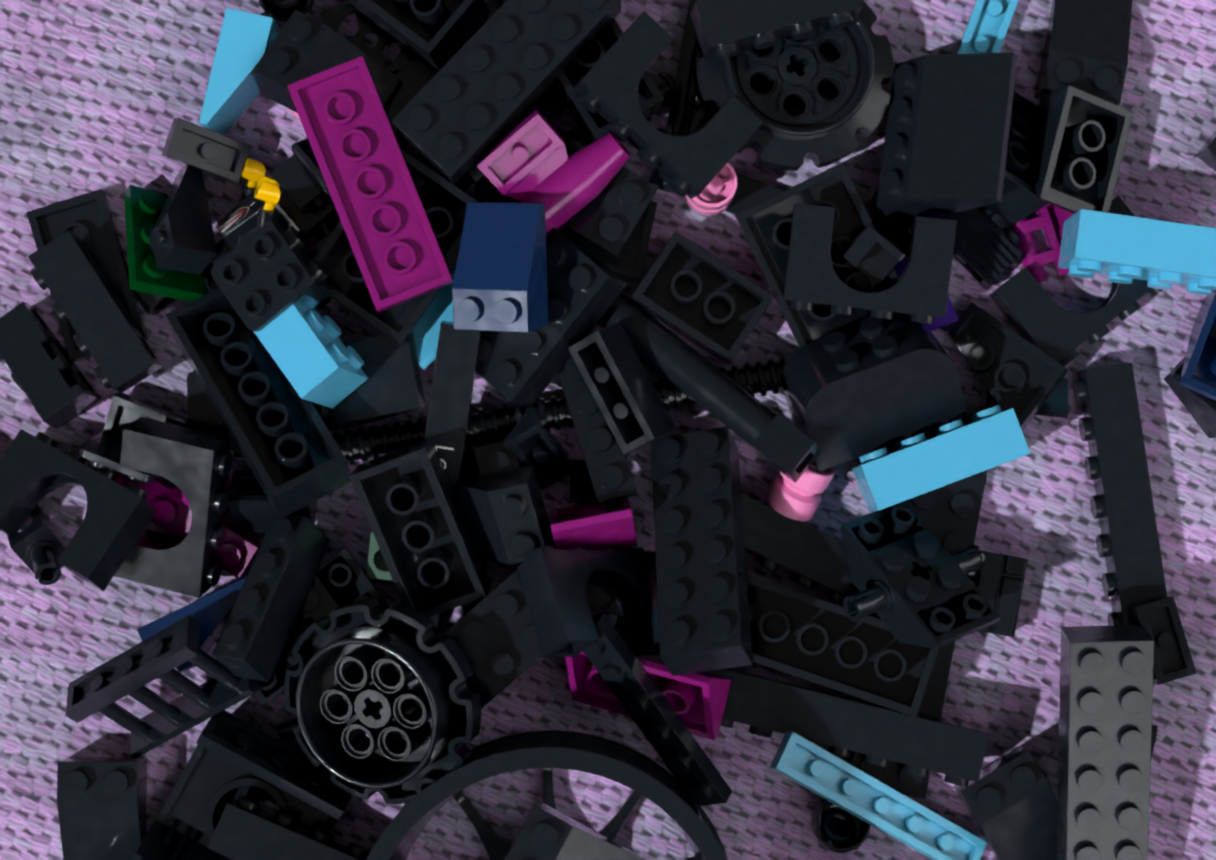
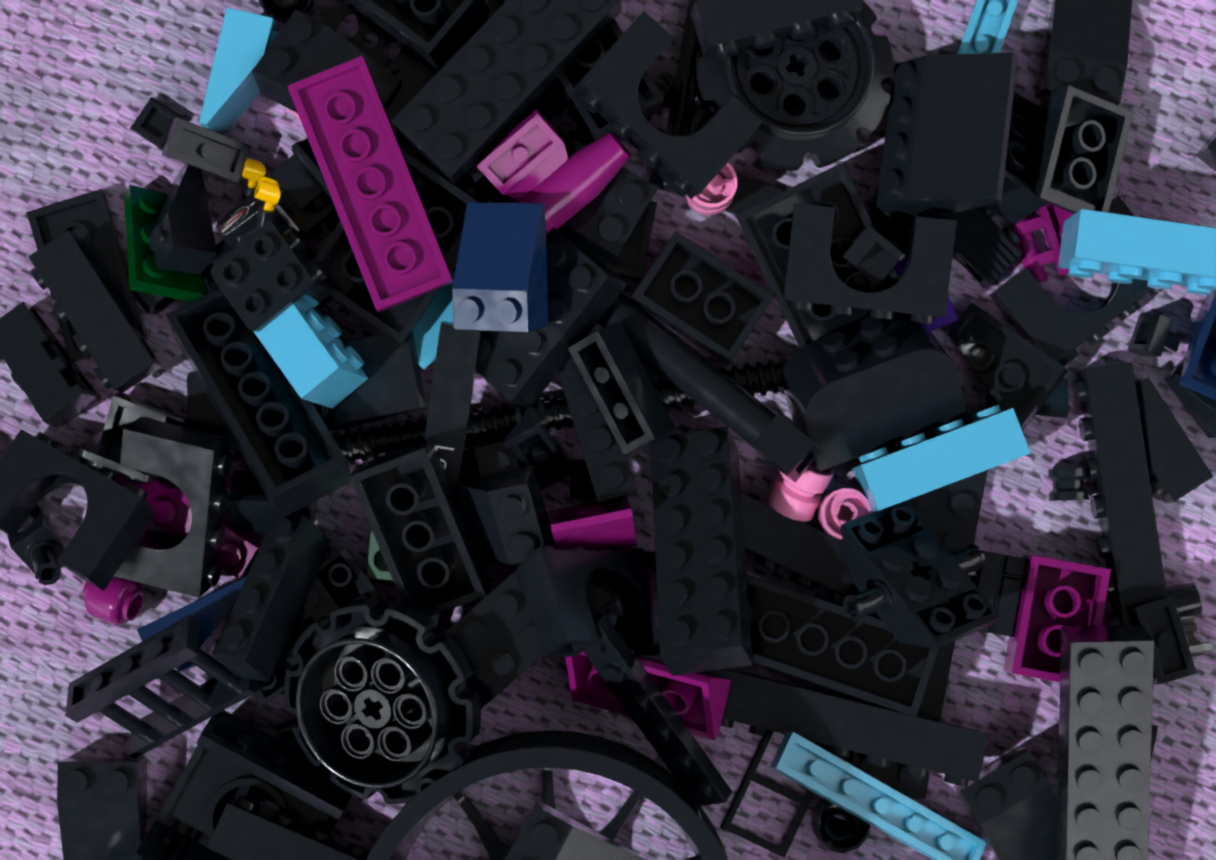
none -> magenta head [82,576,145,626]
none -> black tile [130,97,186,151]
none -> black window [720,731,832,858]
none -> bright pink wheel [816,488,872,540]
none -> magenta brick [1003,555,1111,682]
none -> black wheel [1048,468,1089,501]
none -> black tile [1127,314,1182,357]
none -> black slope [1135,377,1214,503]
none -> leg [1166,583,1214,657]

